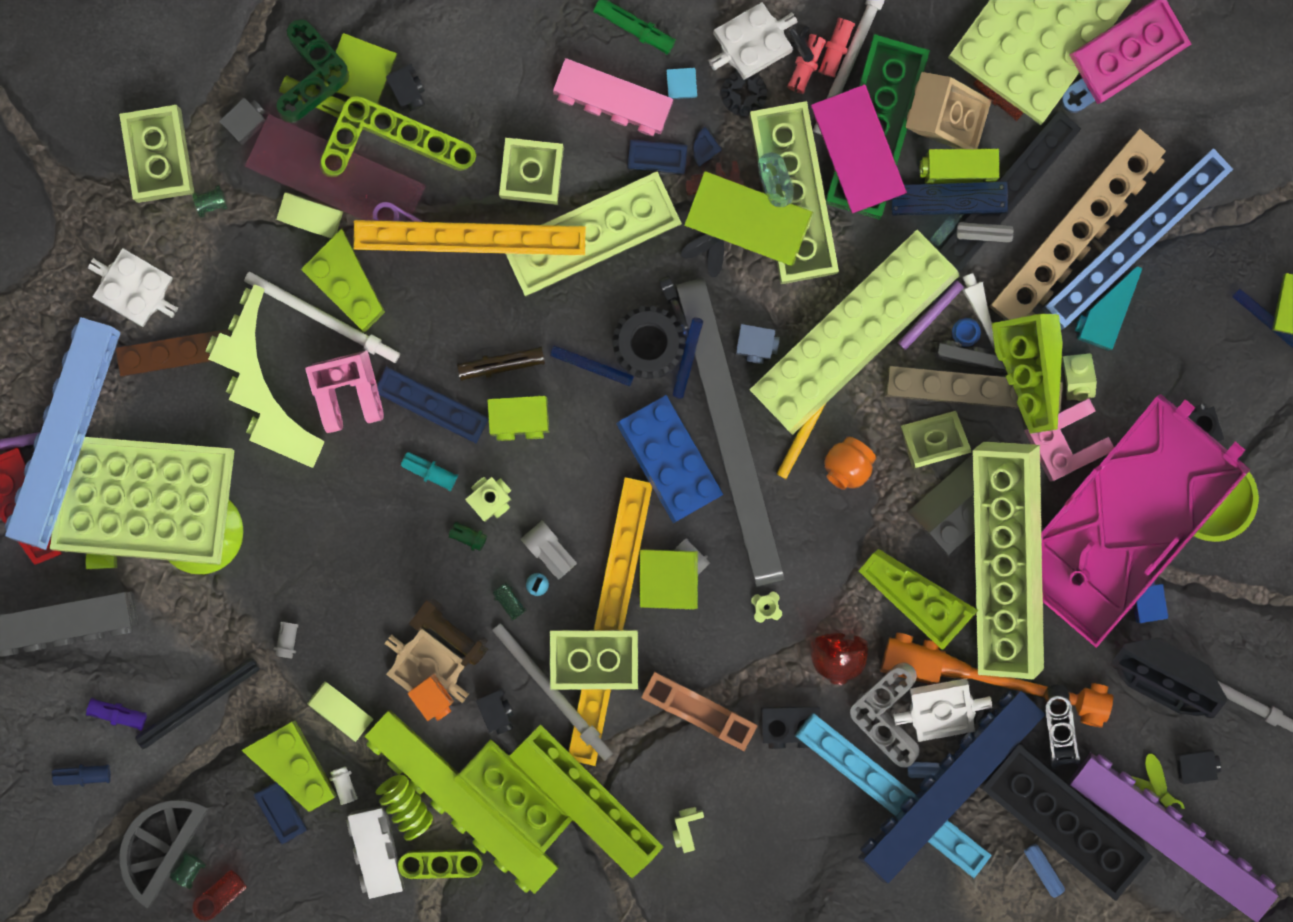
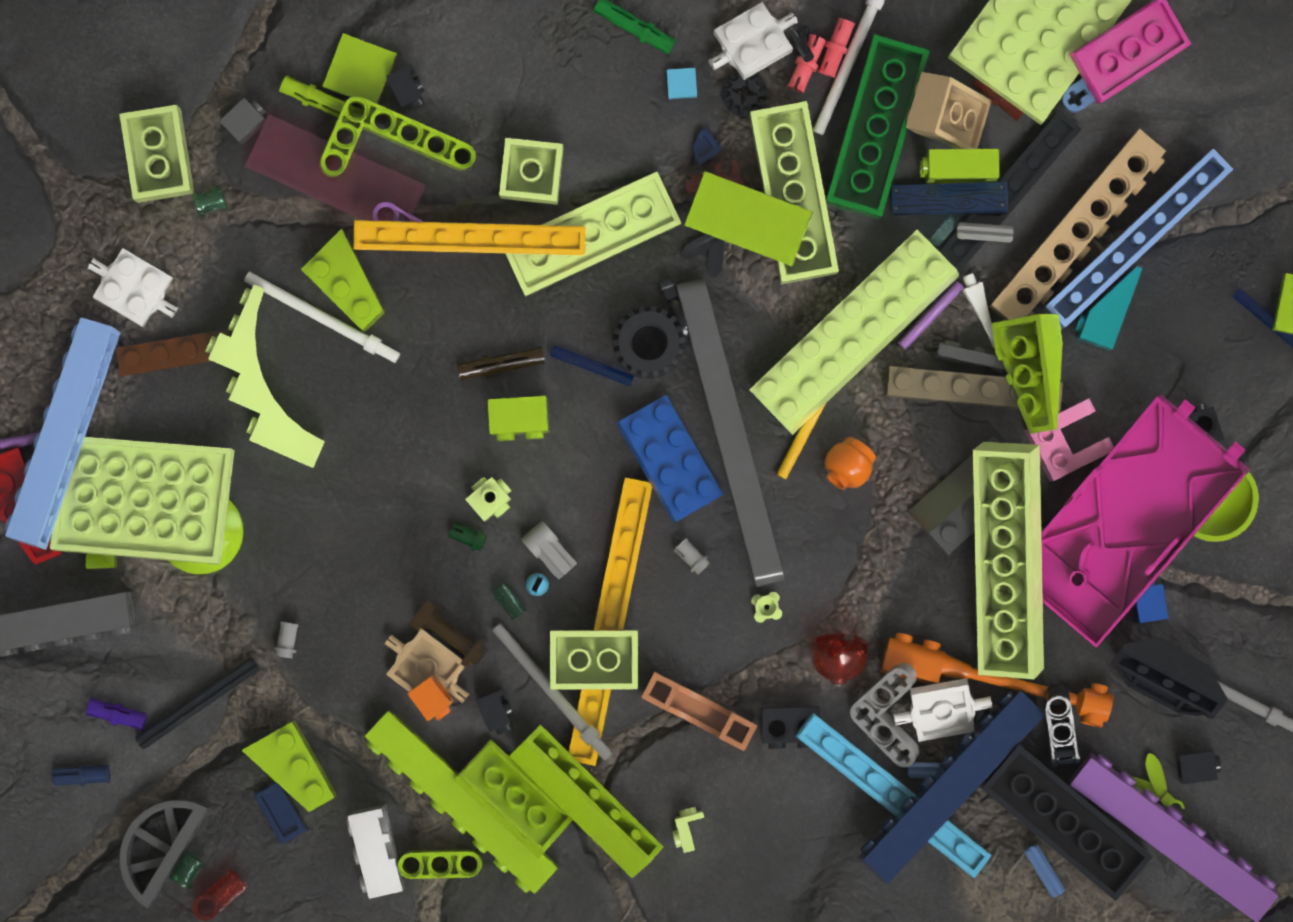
yellowish green slope [276,192,343,238] -> none
dark green beam [277,20,349,123] -> none
bright pink brick [305,350,384,433] -> none
yellowish green slope [307,681,373,742] -> none
white pin [329,766,358,805] -> none
lime piece [375,775,433,841] -> none
dark blue tile [377,366,489,444] -> none
teal axle [401,452,458,491] -> none
bright pink brick [553,58,673,136] -> none
dark blue tile [628,140,688,175] -> none
lime tile [640,549,698,609] -> none
clear blue bar [673,317,703,399] -> none
sand blue brick [736,324,780,364] -> none
clear light blue beam [758,152,794,207] -> none
dark pink tile [811,85,907,214] -> none
lime wing [859,549,978,650] -> none
yellowish green slope [901,411,971,469] -> none
blue plate [952,318,981,347] -> none
yellowish green bracket [1062,353,1097,401] -> none

